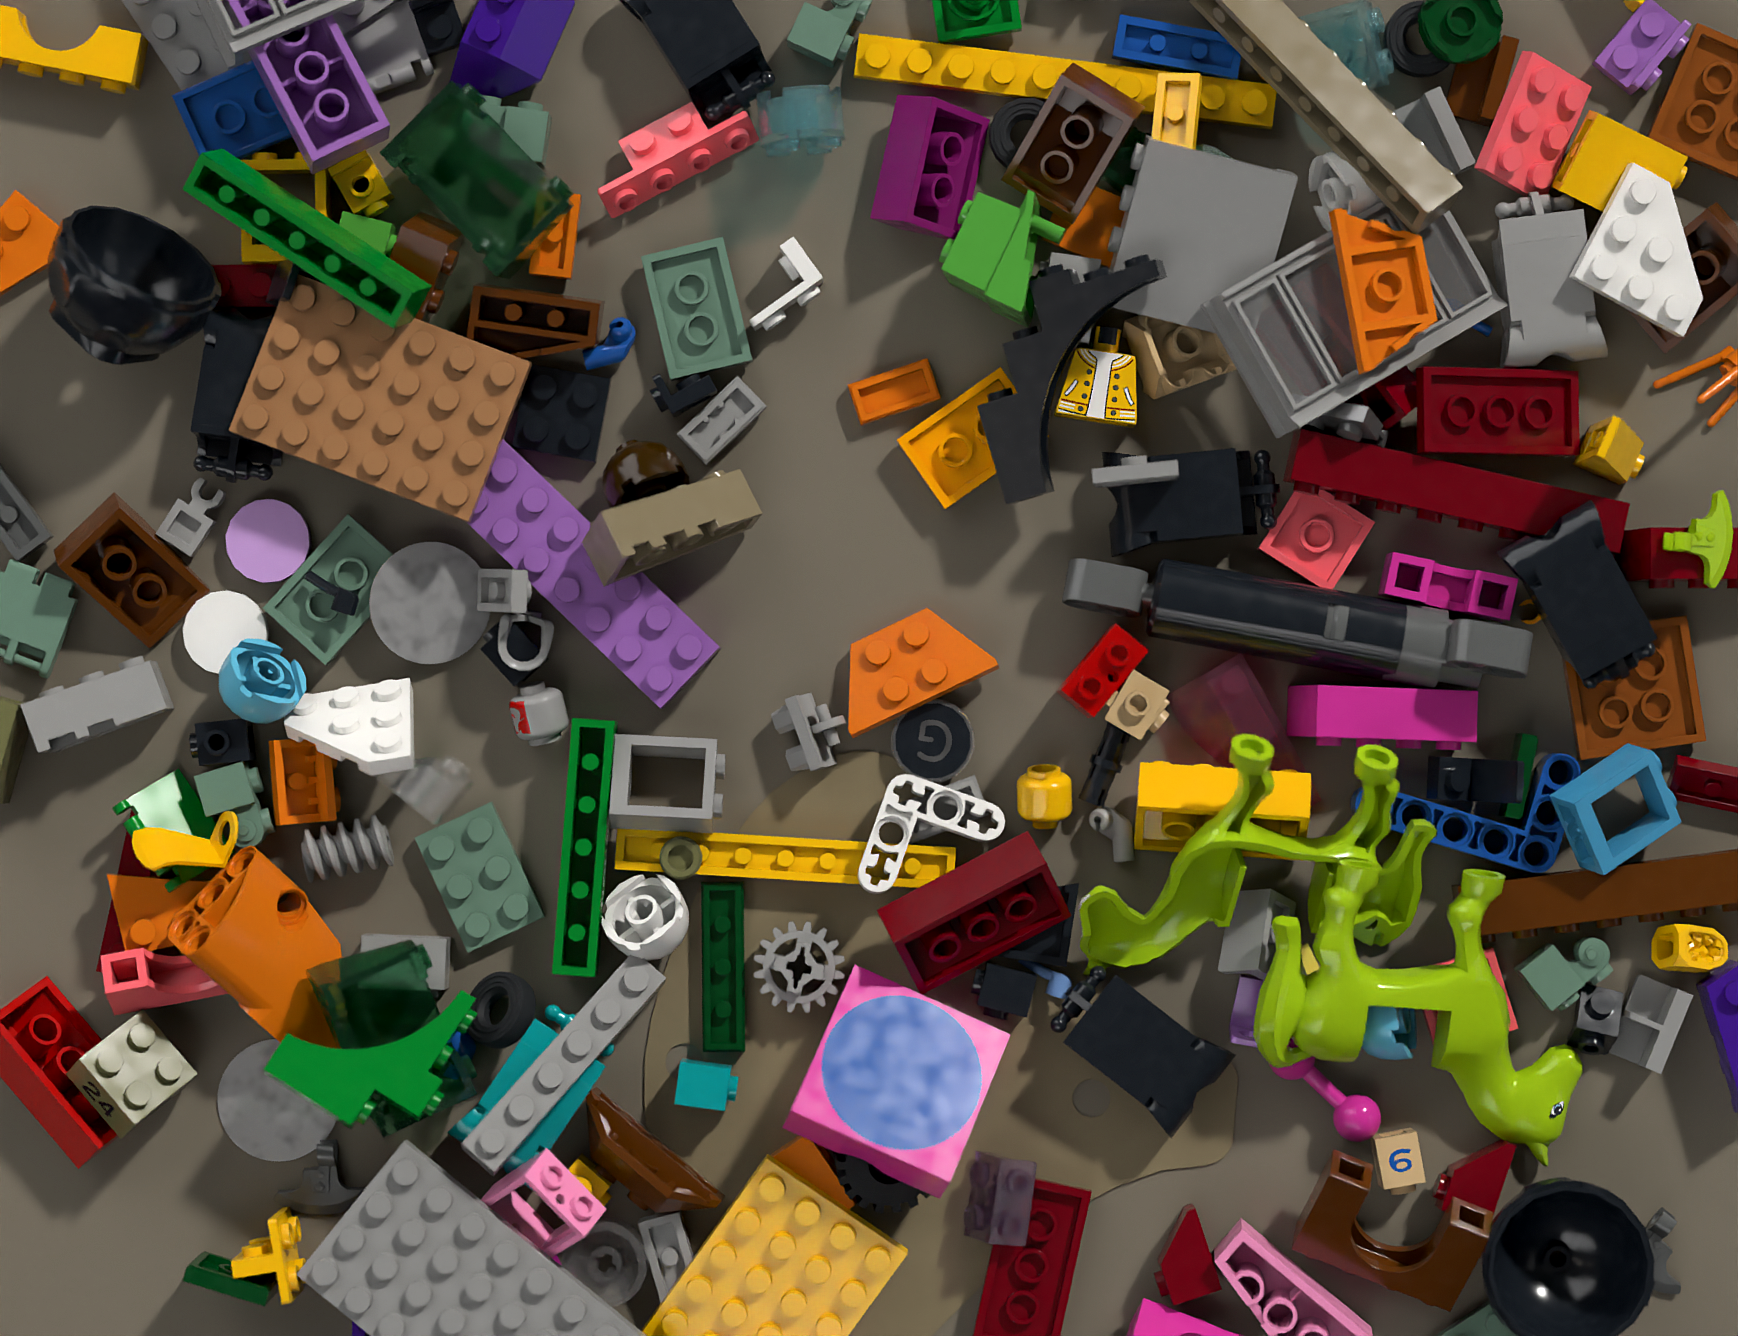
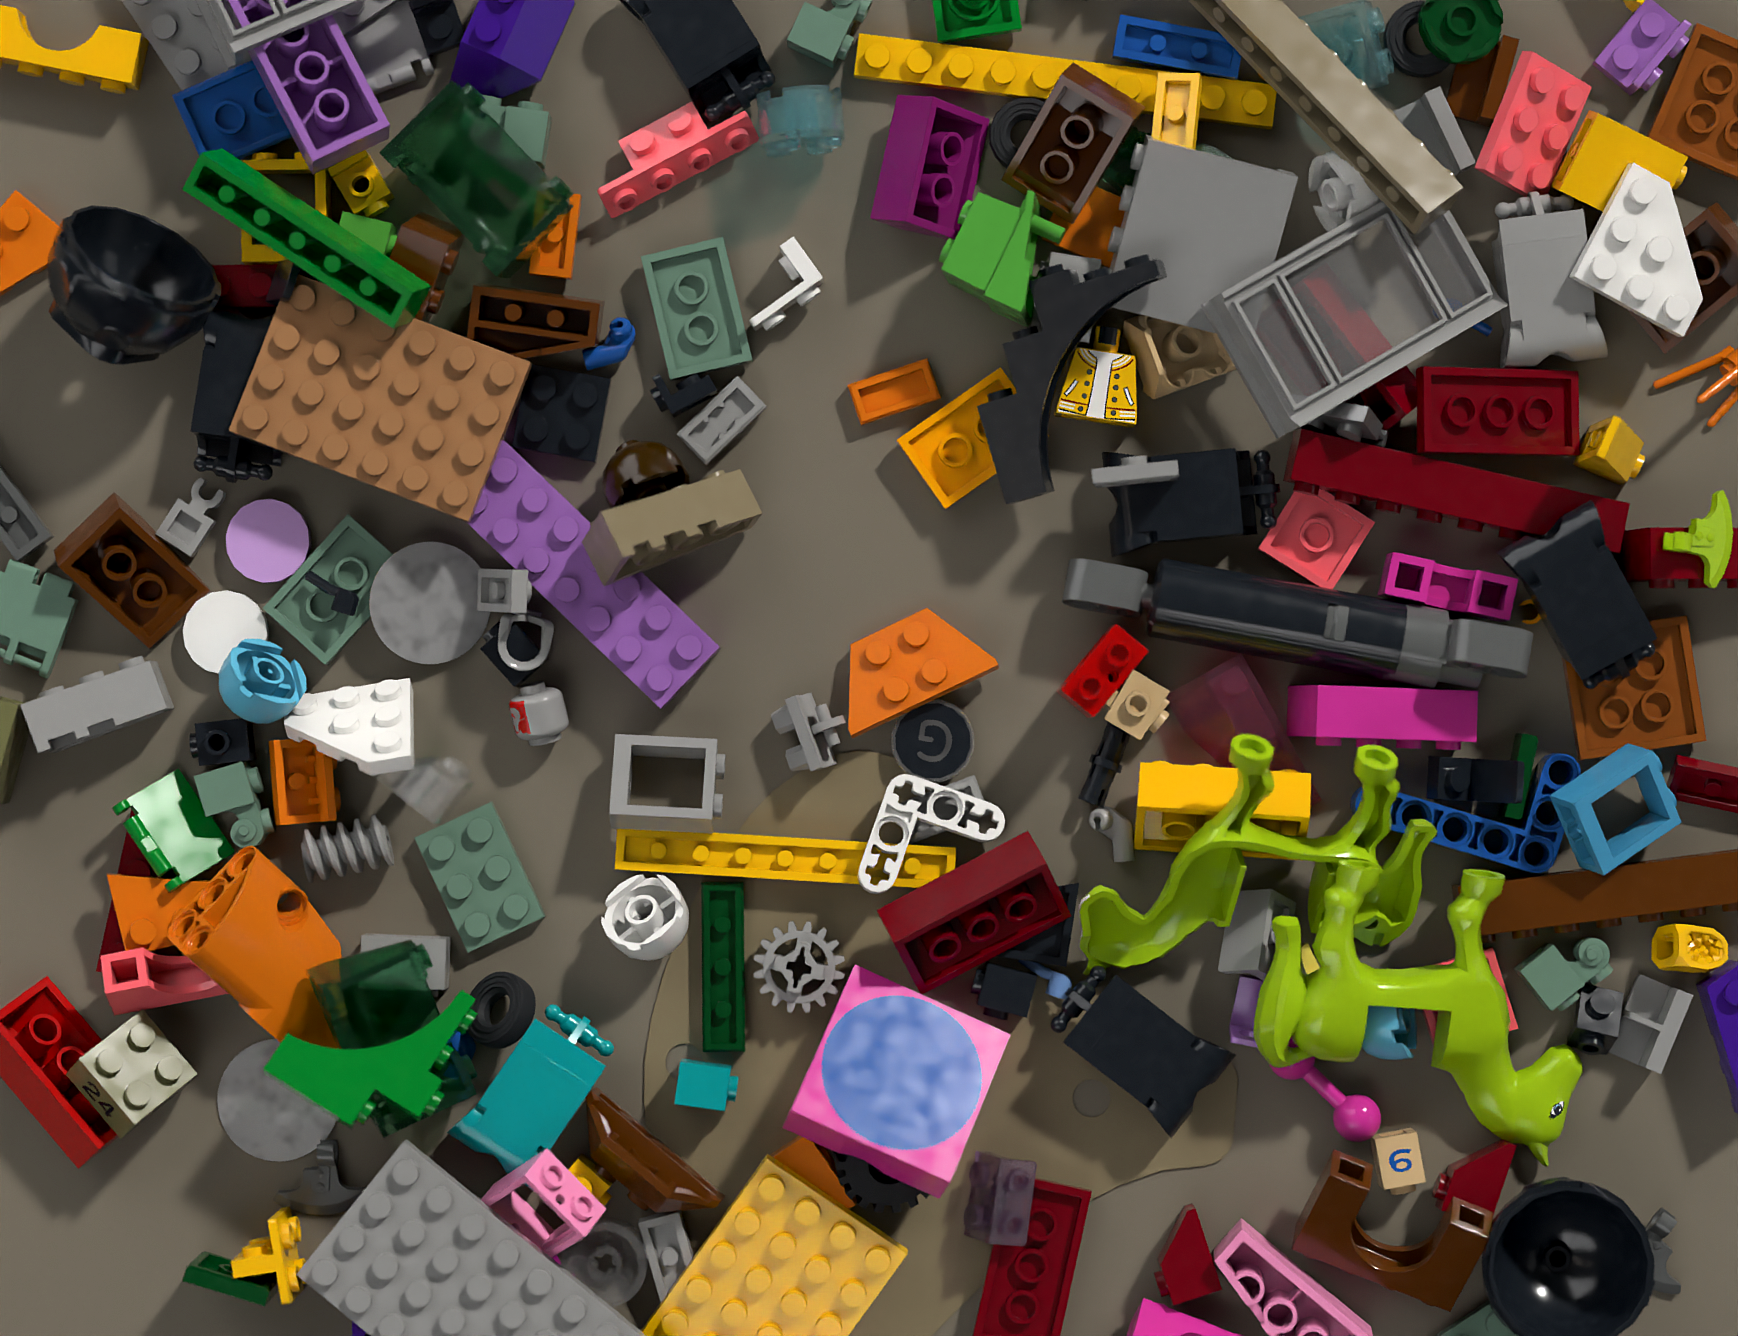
yellow piece [132,811,238,871] -> none
light grey arch [461,955,666,1177] -> none
green brick [552,718,618,977] -> none
olive tile [659,836,702,879] -> none
yellow head [1017,764,1072,829] -> none
orange wing [1329,208,1438,375] -> none

